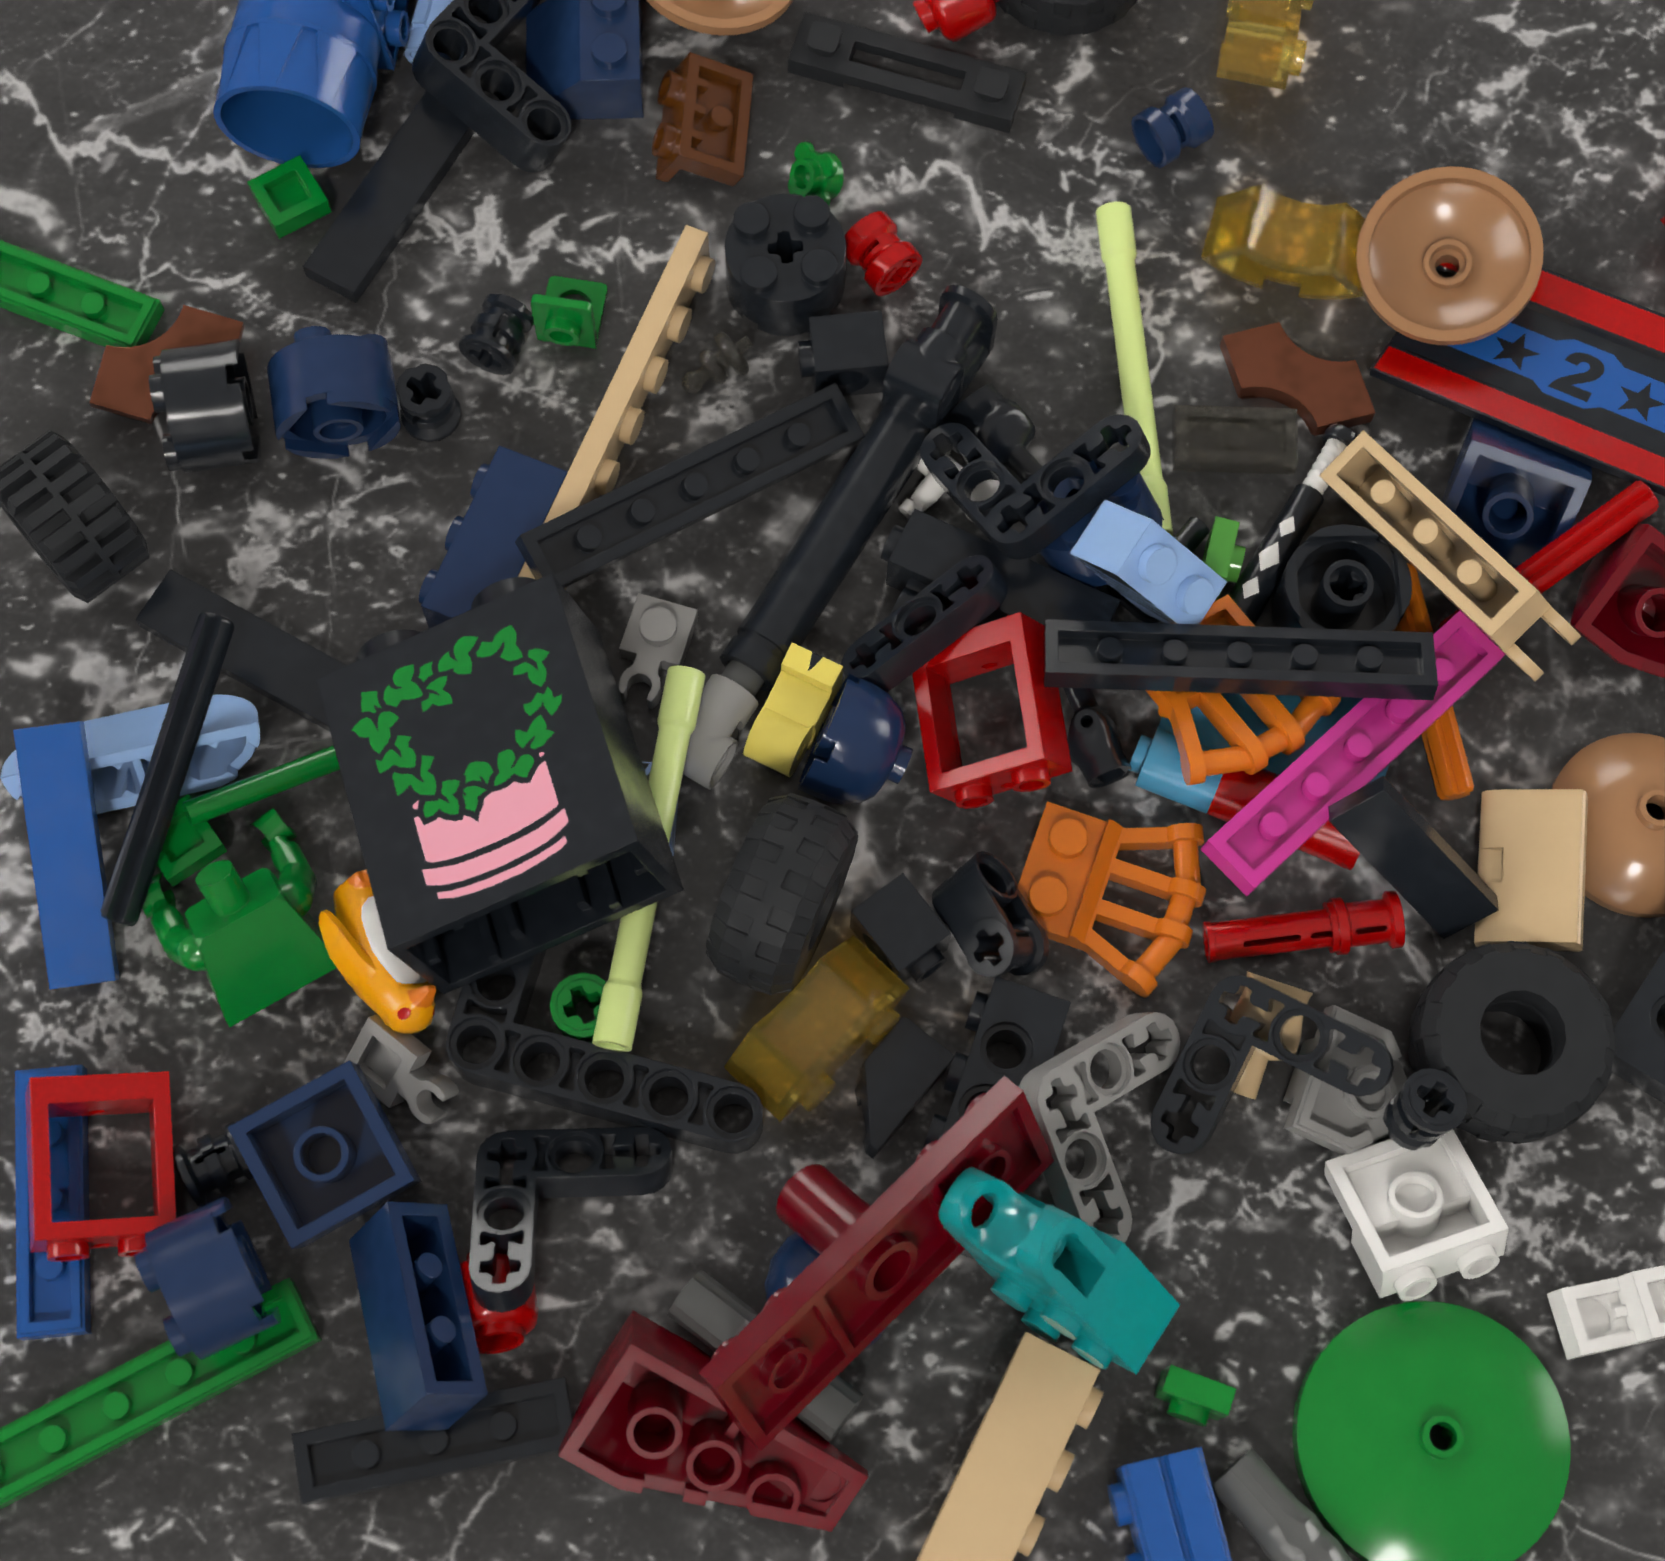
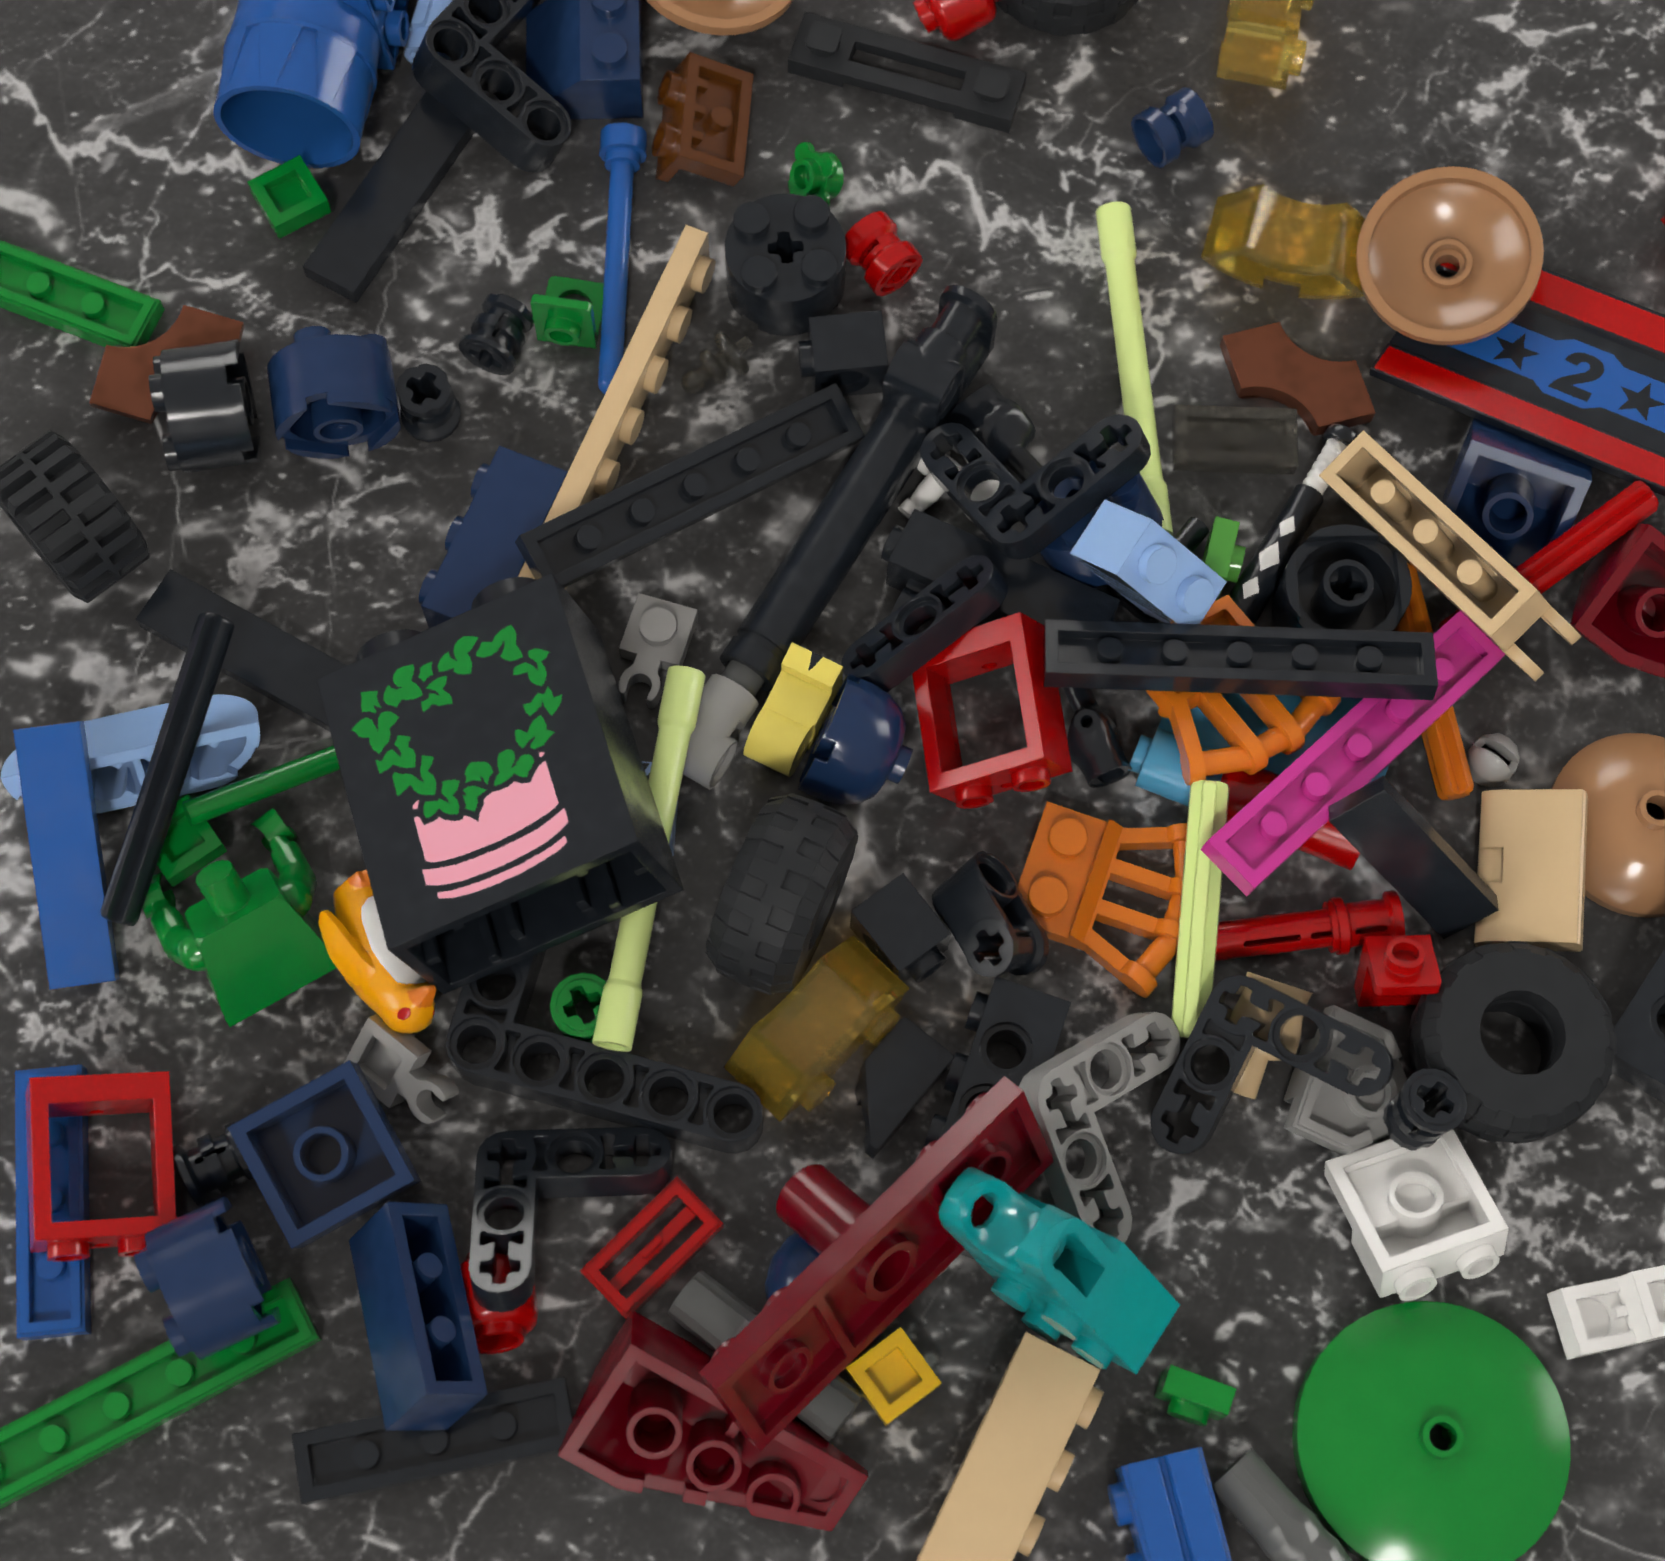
none -> red tile [580,1177,724,1320]
none -> blue piece [598,122,647,395]
none -> yellow plate [845,1327,942,1426]
none -> yellowish green axle [1171,780,1229,1038]
none -> red bracket [1354,935,1442,1007]
none -> light grey hinge [1466,733,1520,788]

